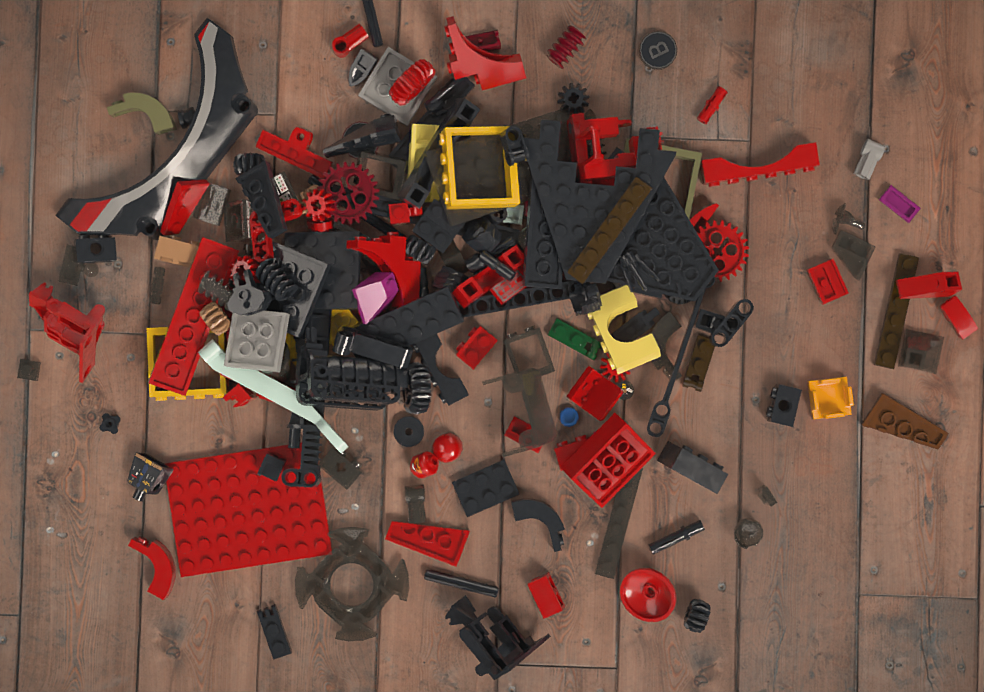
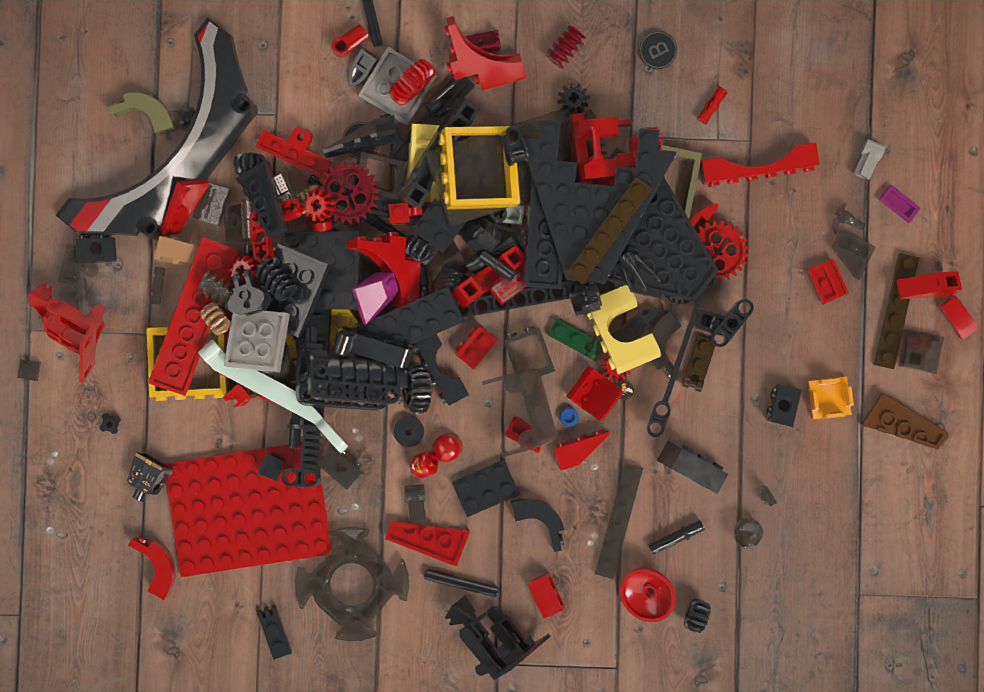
red slope [560,413,656,508] -> none

